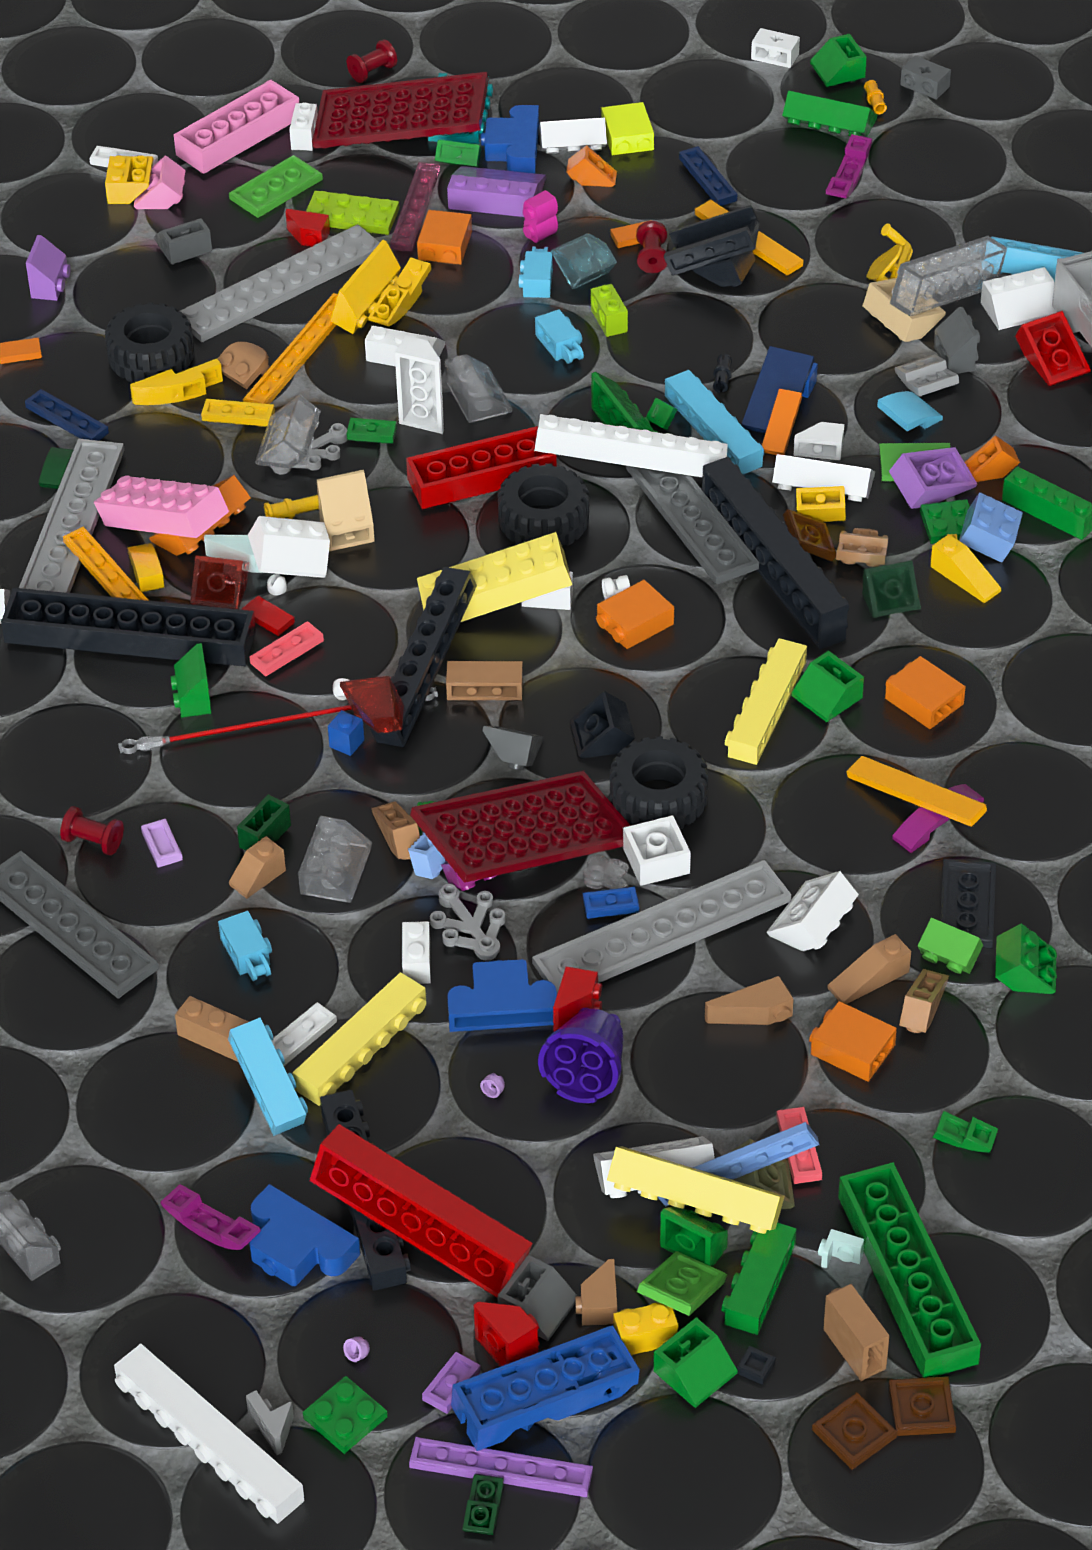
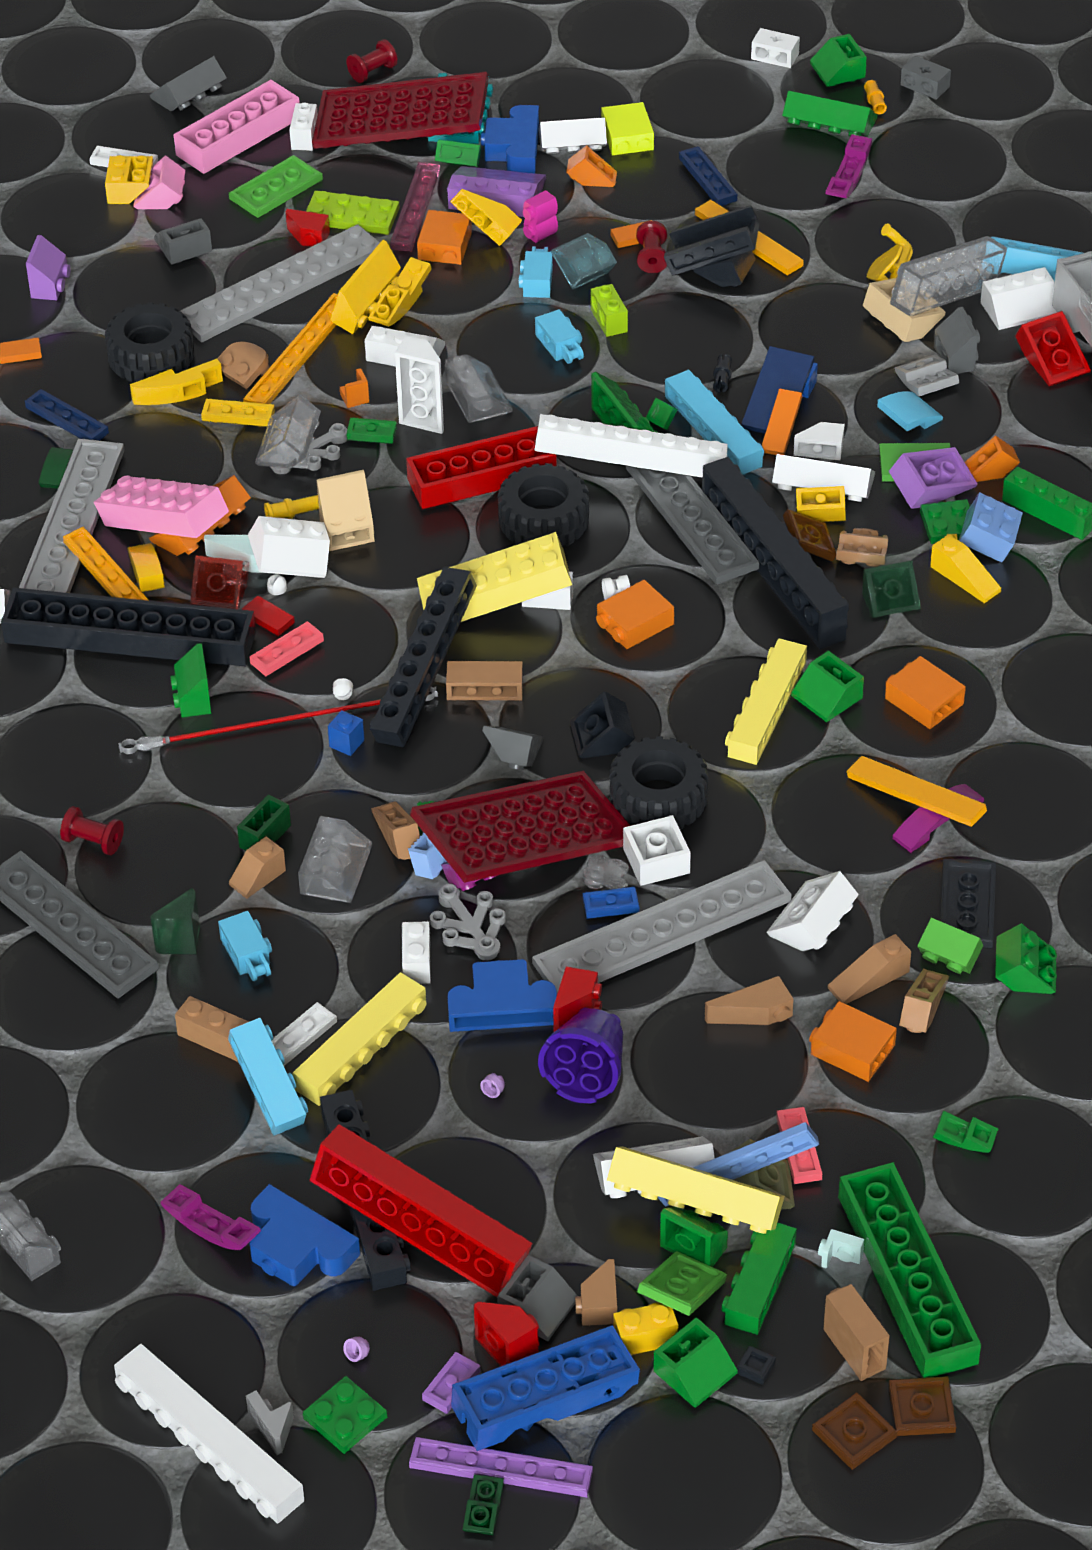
lavender tile [141,819,182,867] -> none
clear red slope [340,676,404,733] -> none
none -> dark grey slope [149,56,227,111]
none -> clear green slope [150,888,200,954]
none -> orange panel [340,368,369,408]
none -> yellow slope [450,189,522,246]

